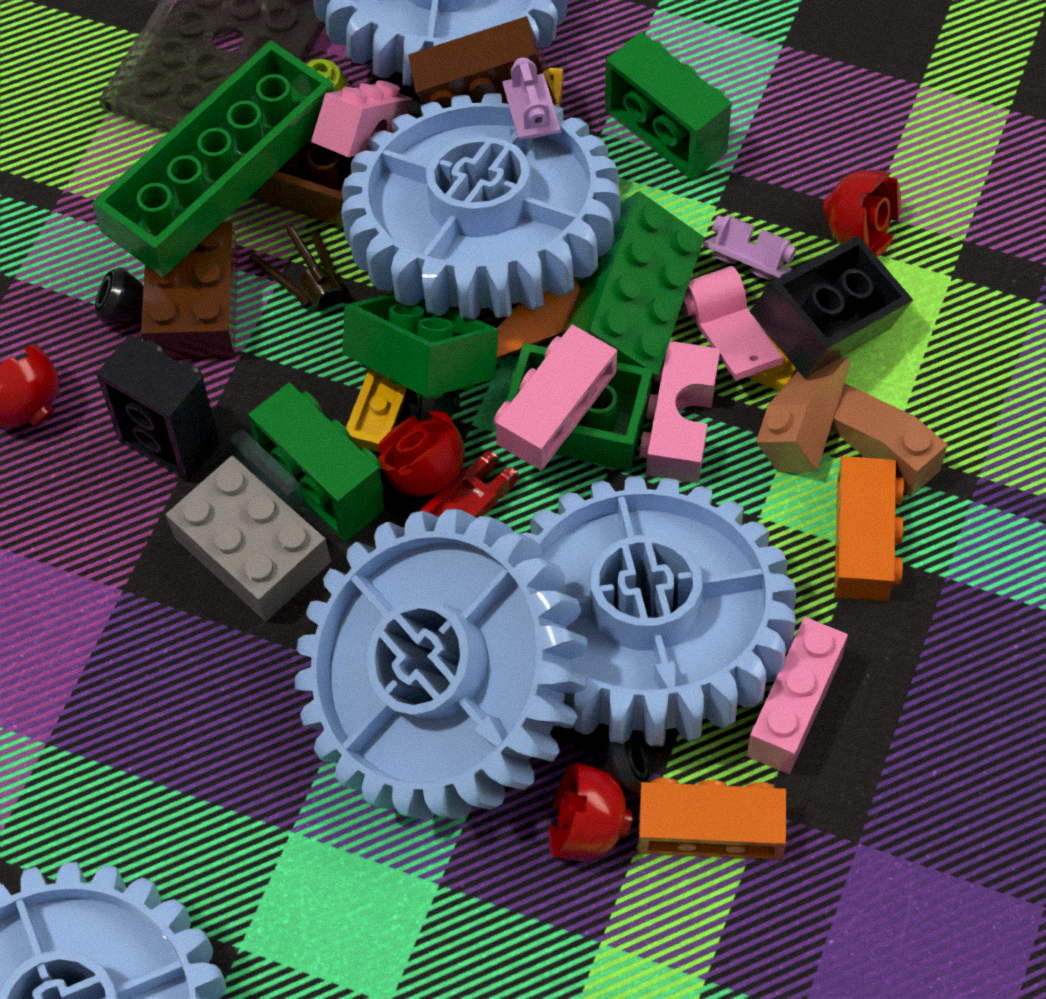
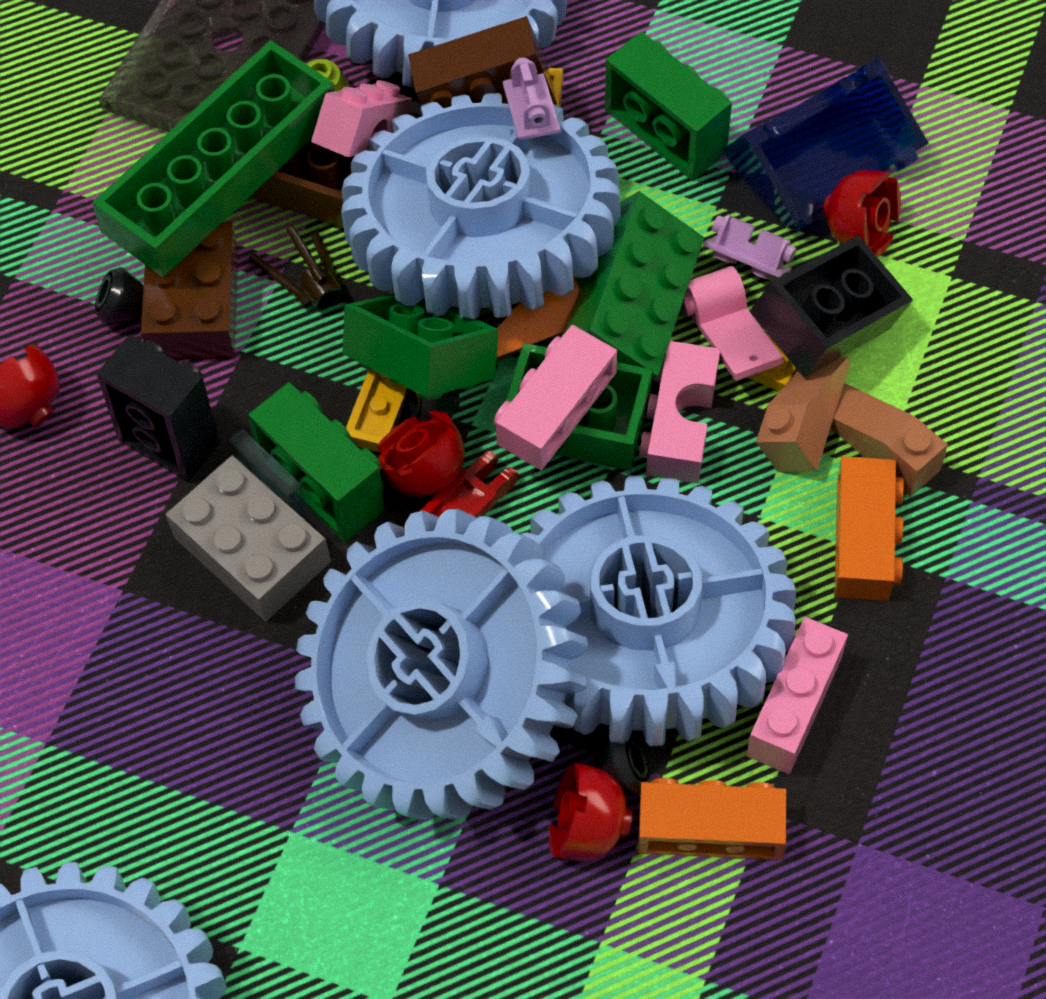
none -> clear blue windscreen [722,56,929,230]

